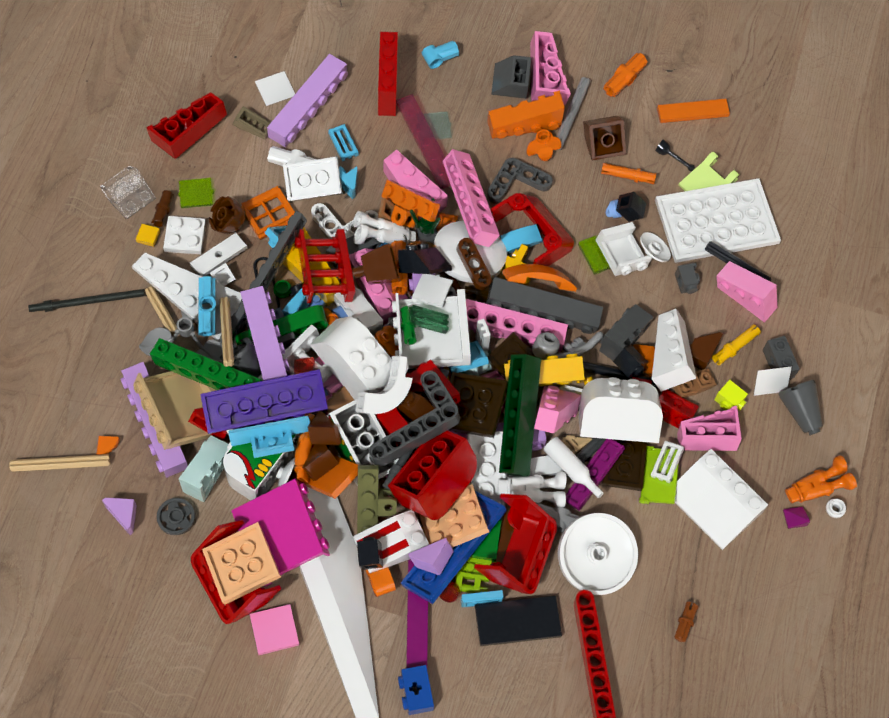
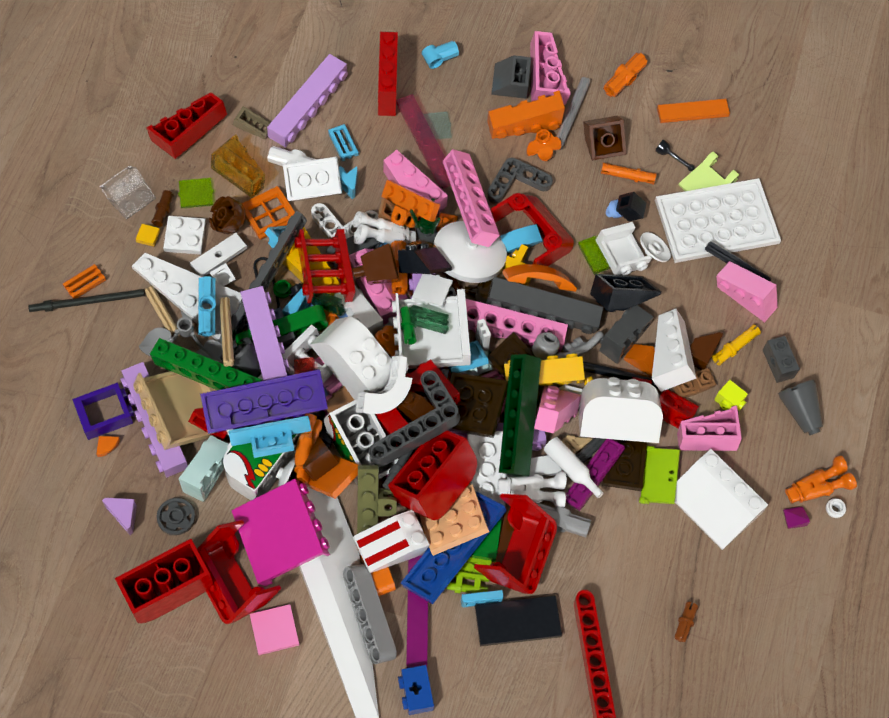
tan axle [9,454,110,472] -> none
light nougat plate [202,522,281,605] -> none
white sticker [255,71,295,106] -> none
reddish brown slope [308,411,341,445] -> none
black brick [357,537,383,570] -> none
lavender slope [408,538,454,575] -> none
clear red tile [439,581,460,603] -> none
reddish brown beam [456,238,492,290] -> none
white dish [558,513,638,595] -> none
black brick [613,346,648,378] -> none
white tile [651,441,684,483] -> none
dark grey brick [675,263,700,294] -> none
white sticker [754,367,791,396] -> none
none -> orange tile [63,264,106,299]
none -> dark purple window [72,382,134,440]
none -> red brick [115,539,213,623]
none -> clear yellow wedge [211,134,265,198]
none -> clear green tile [311,293,346,316]
none -> light grey beam [343,564,397,664]
none -> black slope [590,274,661,312]

